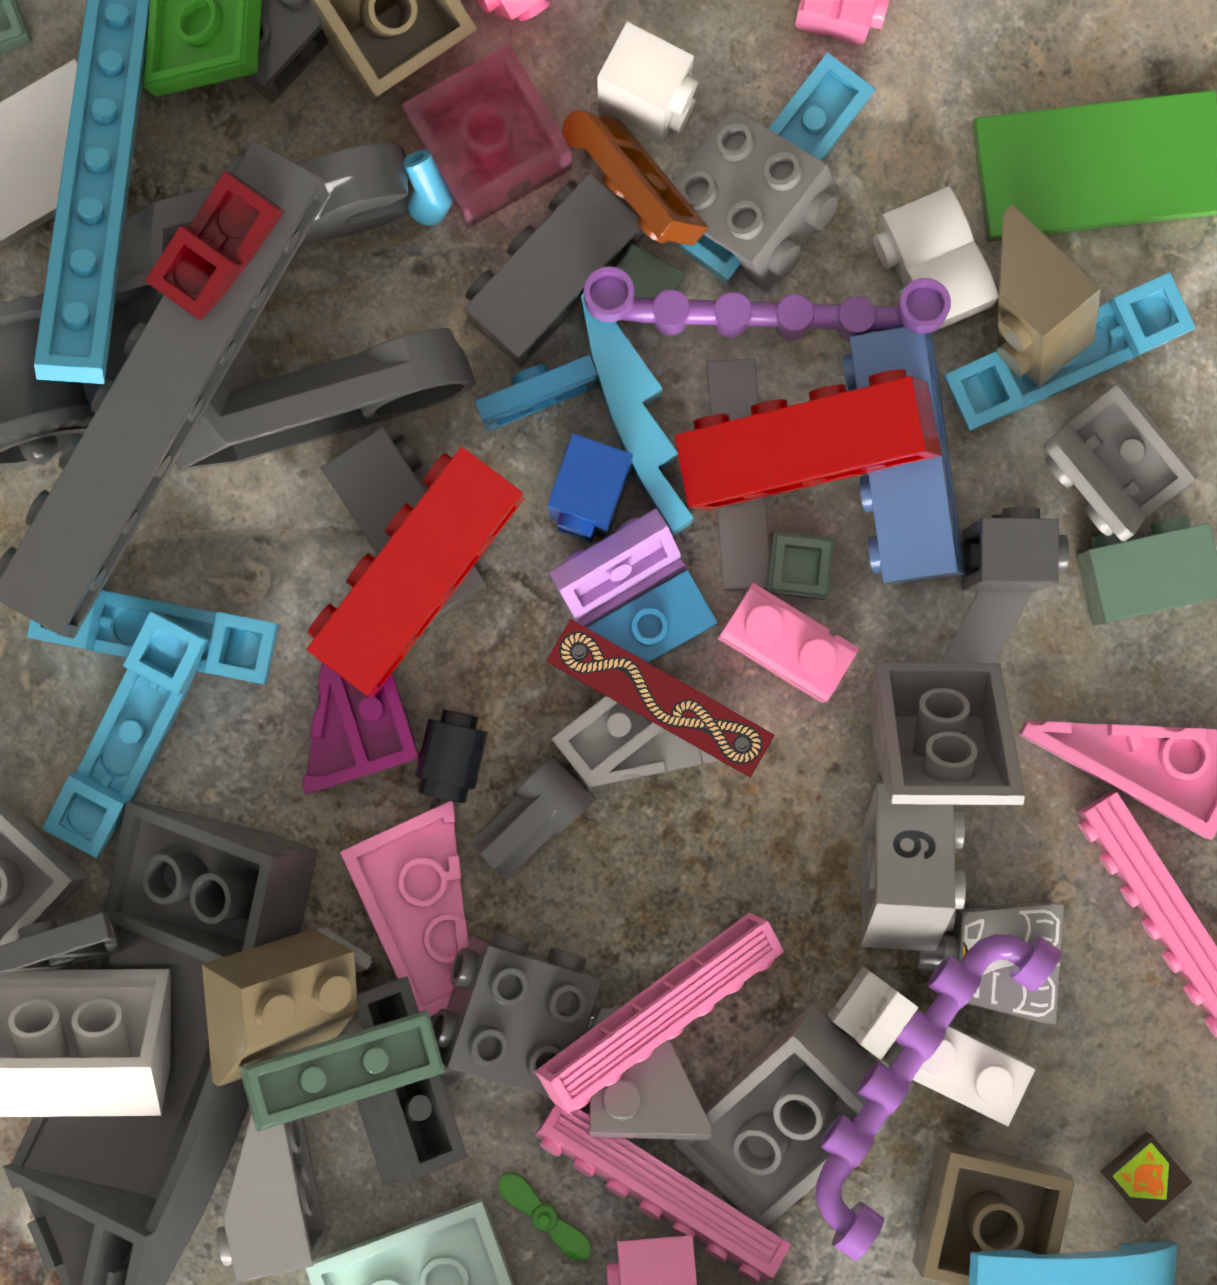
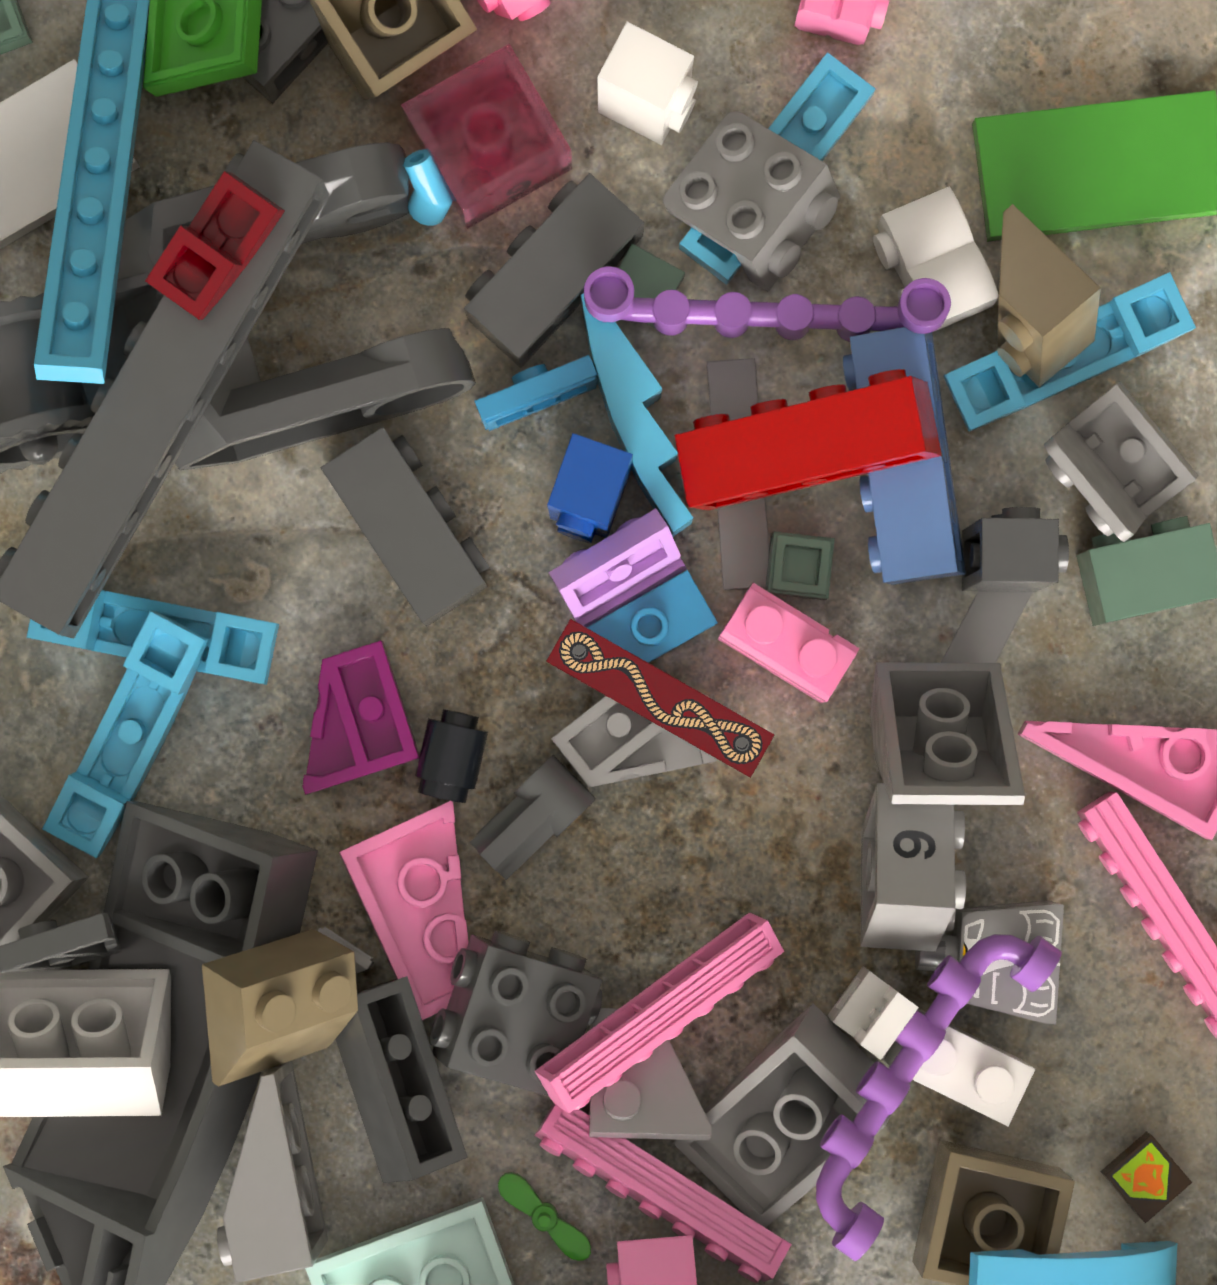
sand green tile [239,1010,445,1132] -> none
red brick [306,446,525,698] -> none
dark orange plate [562,110,709,246] -> none

